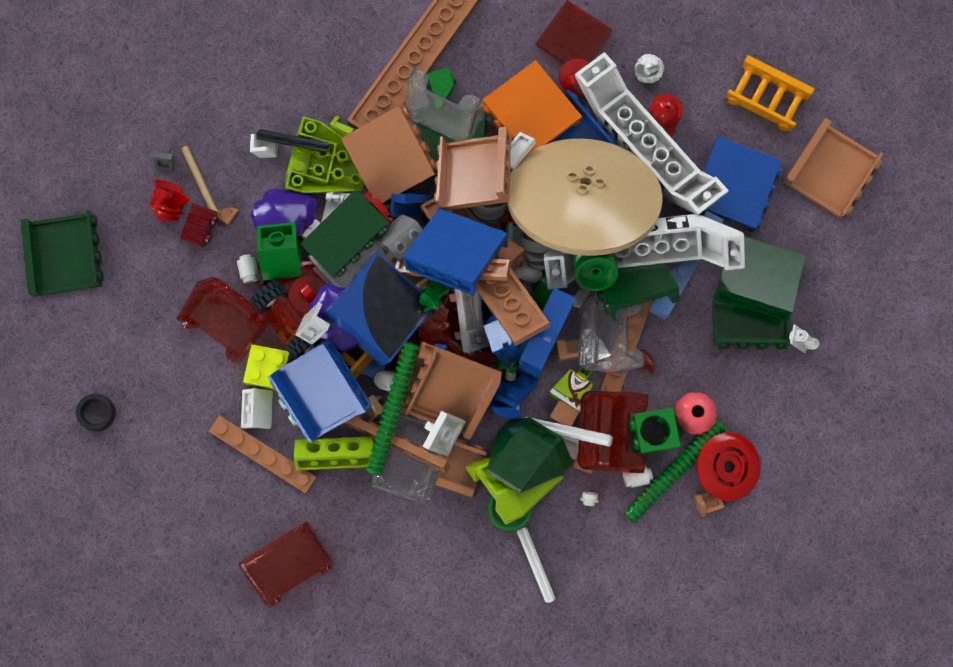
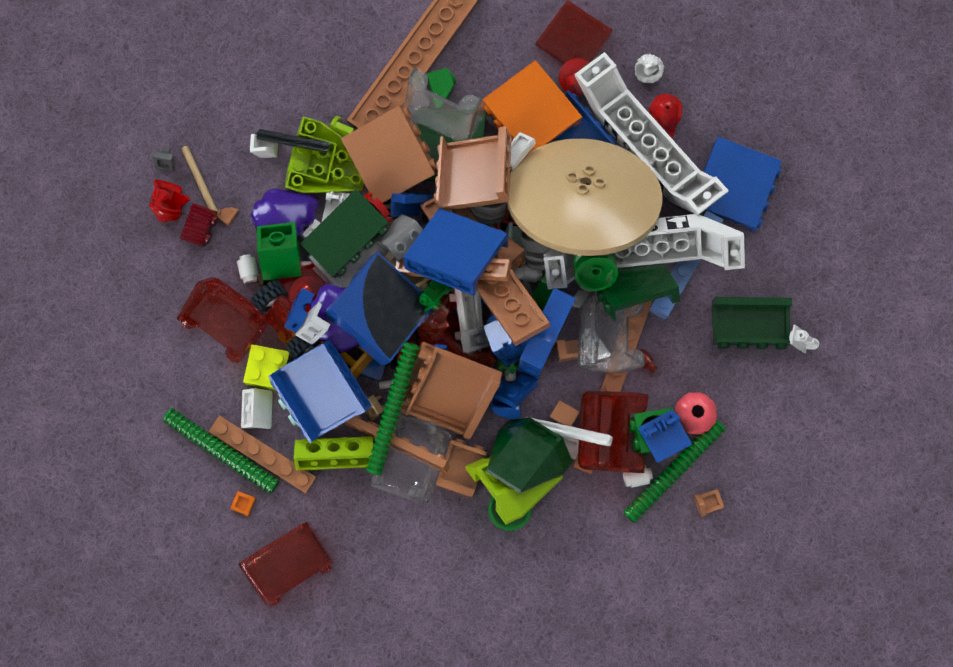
dark green panel [21,209,104,297] -> none
black tyre [76,394,116,432] -> none
white brick [374,370,395,391] -> none
white hinge [423,411,466,456] -> none
white axle [517,527,555,603] -> none
torso [549,365,593,414] -> none
white plate [580,492,599,506] -> none
red piece [696,432,760,501] -> none
dark green panel [713,236,806,321] -> none
light orange fence [725,55,815,131] -> none
nougat panel [783,118,883,219] -> none
none -> green piece [163,408,279,494]
none -> orange tile [230,491,256,516]
none -> blue piece [284,288,314,333]
none -> blue hinge [638,409,692,463]

